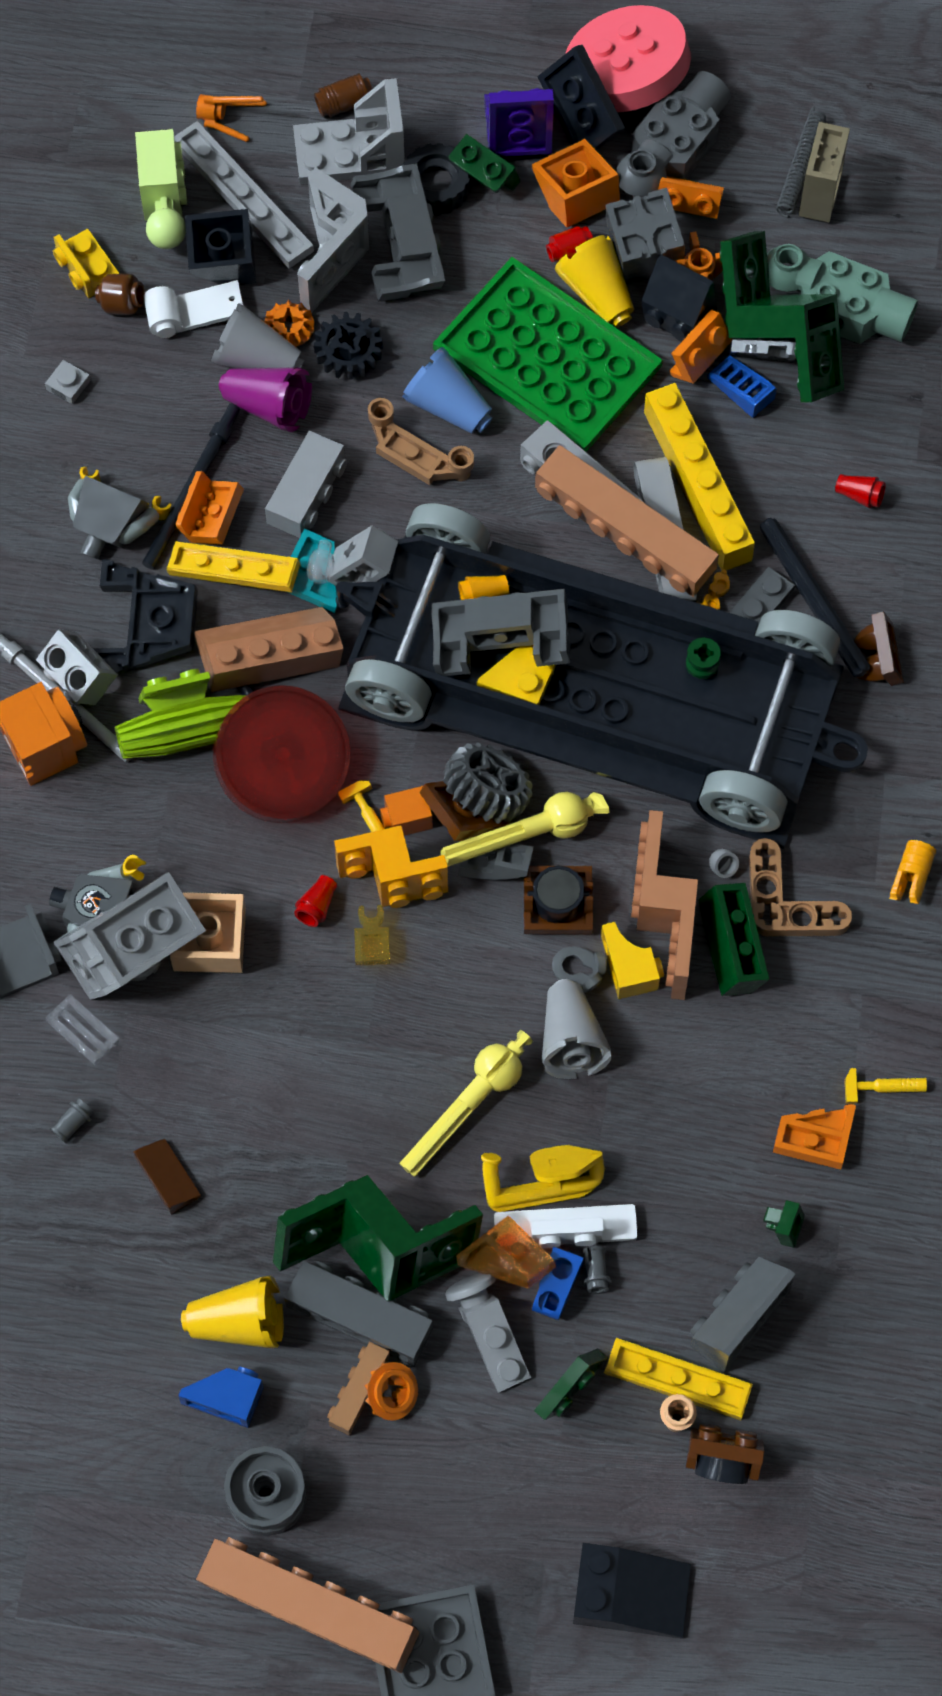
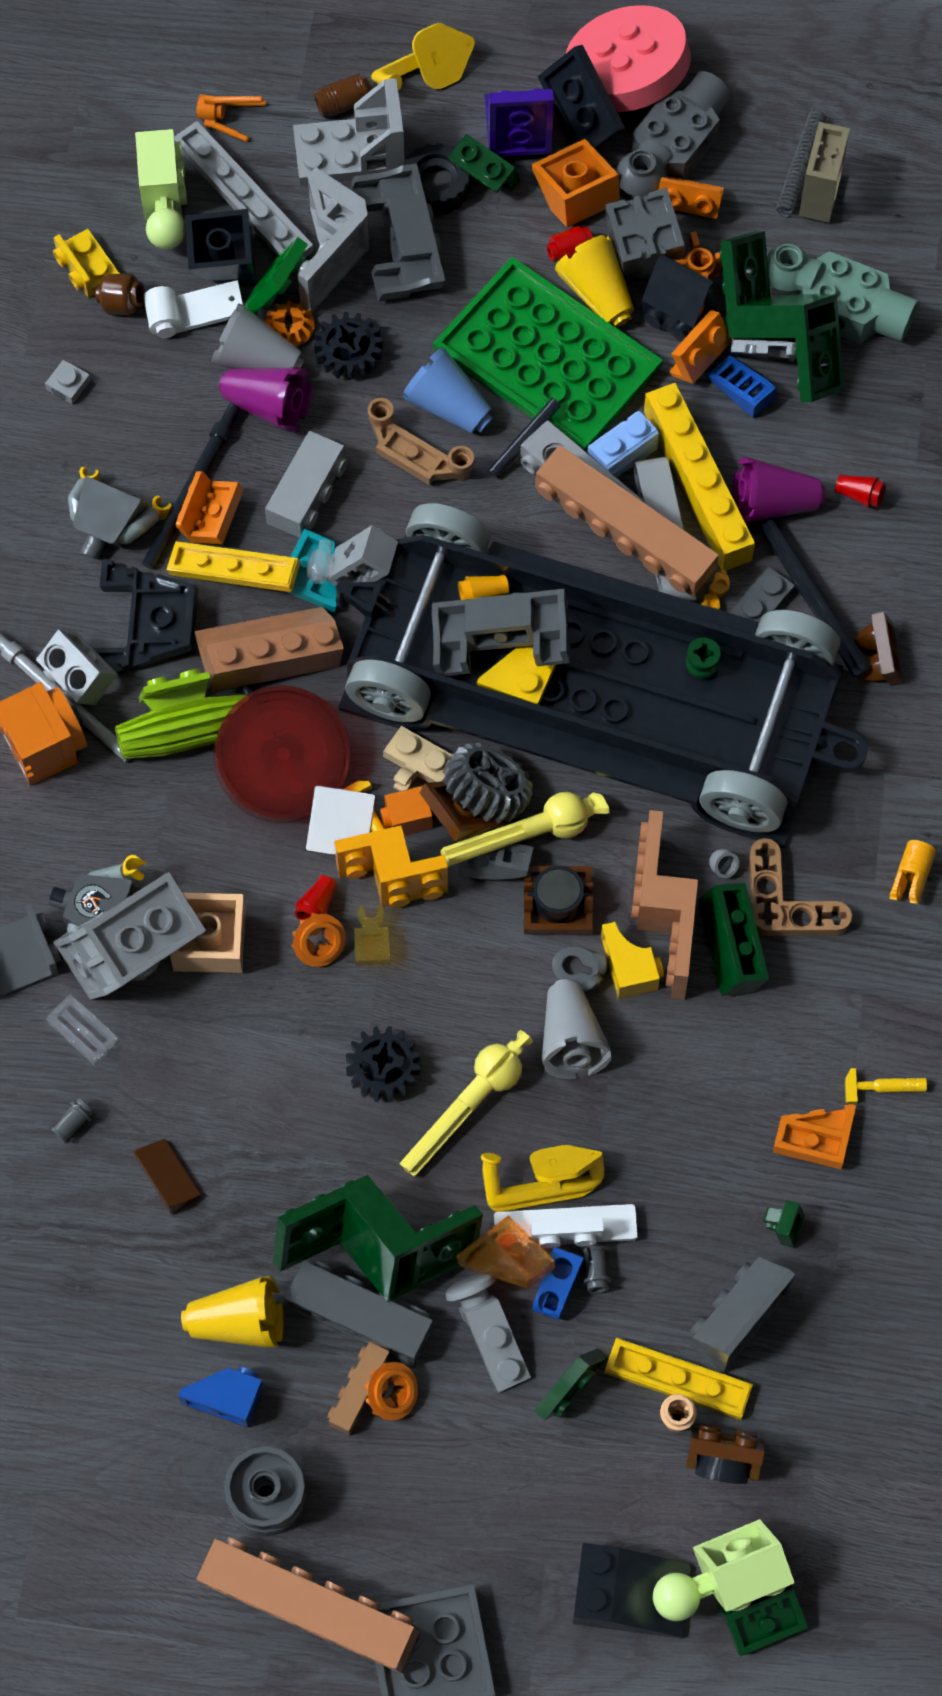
none -> green plate [244,237,308,314]
none -> orange gear [291,913,346,967]
none -> white sticker [306,786,375,855]
none -> black gear [346,1026,421,1102]
none -> yellow piece [371,23,475,91]
none -> tan plate [383,726,452,791]
none -> black bar [488,397,562,479]
none -> light blue brick [588,411,659,478]
none -> yellowish green brick [653,1519,795,1621]
none -> dark green bracket [717,1585,808,1657]
none -> magenta cone [732,457,826,523]

